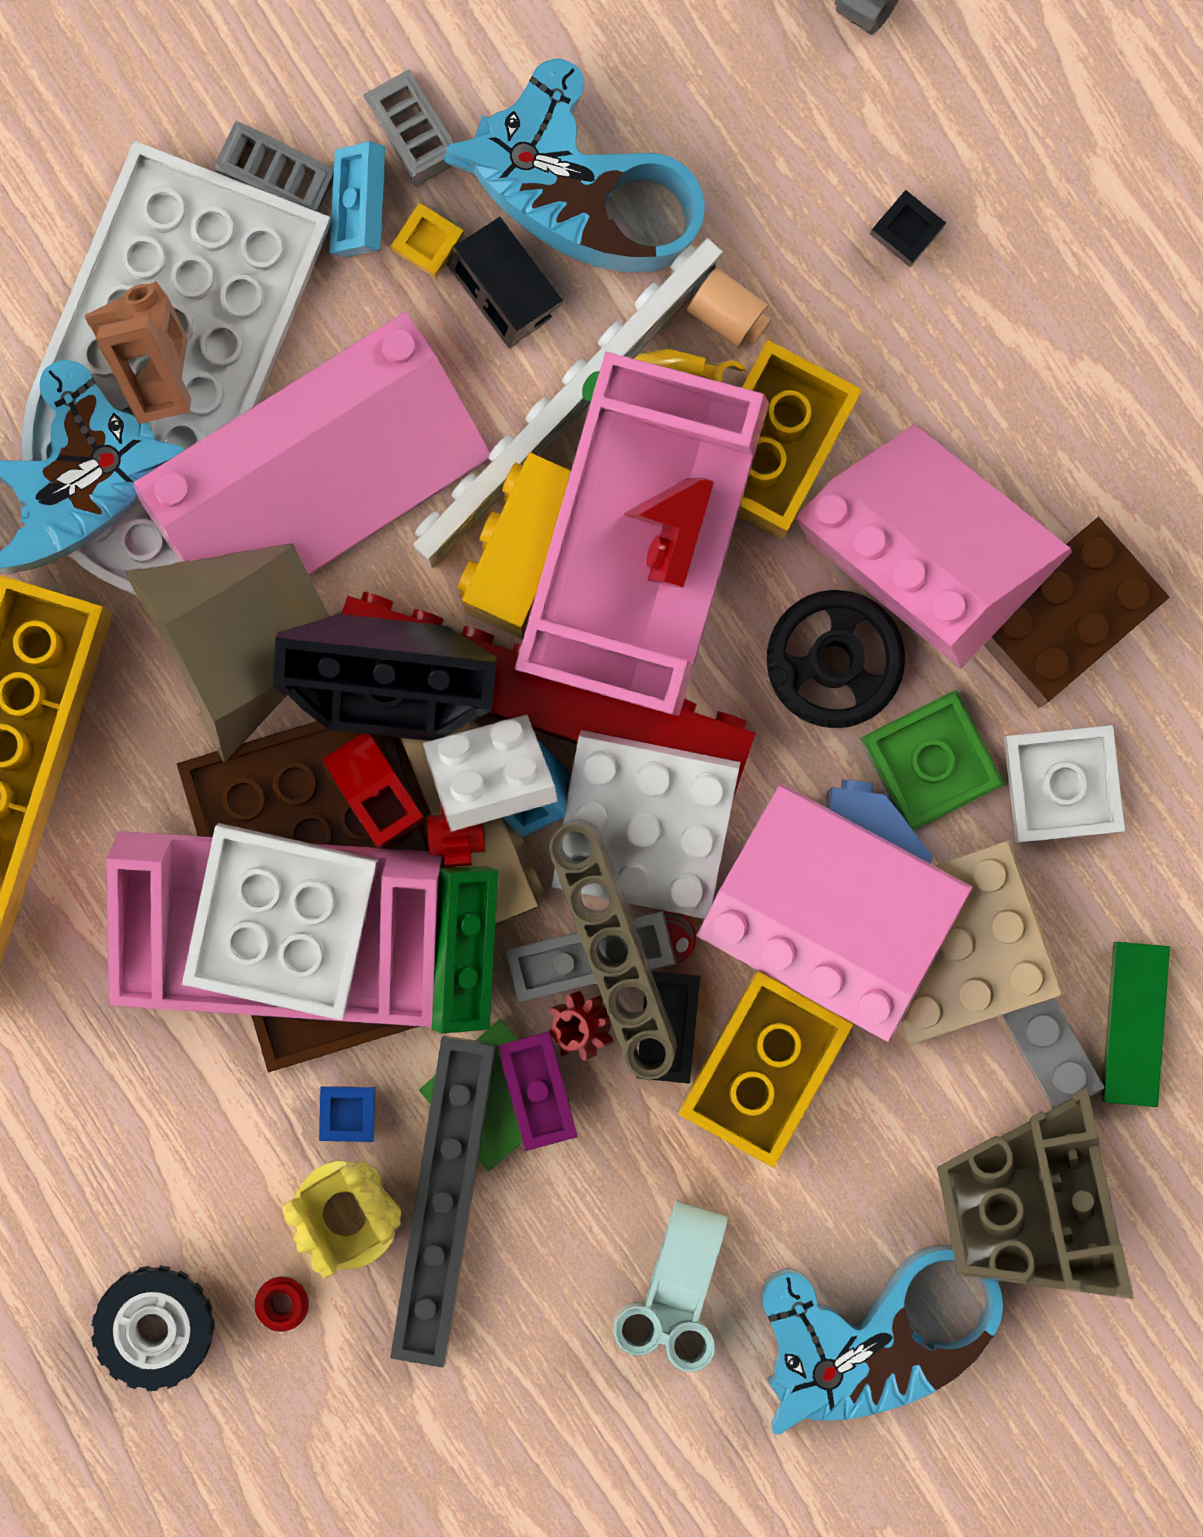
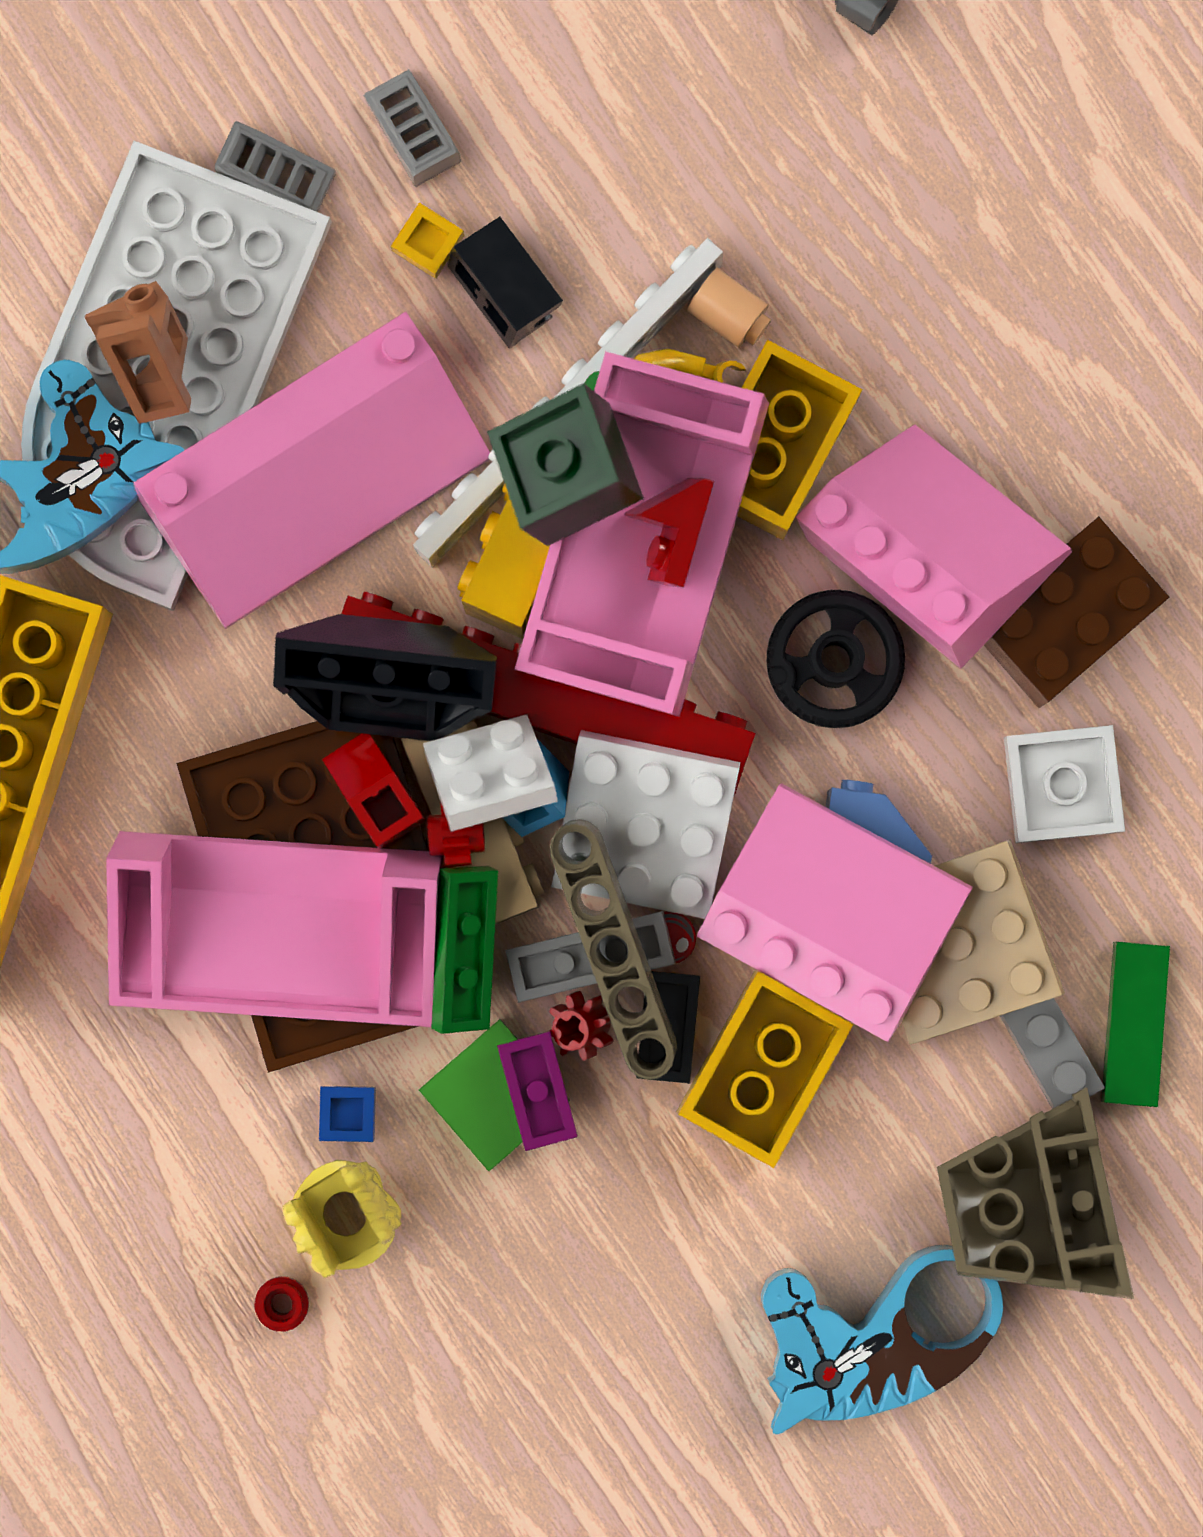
black wheel [91,1265,215,1391] -> none
dark tan wedge [124,543,329,762] -> none
white plate [182,823,379,1021] -> none
medium azure plate [330,141,385,258] -> none
dark grey plate [390,1035,497,1368] -> none
medium azure animal [444,58,705,272] -> none
light aqua piece [613,1200,728,1372] -> none
bright green tile [860,690,1005,831] -> none
black plate [870,189,946,268] -> none
none -> dark green container [487,383,644,546]

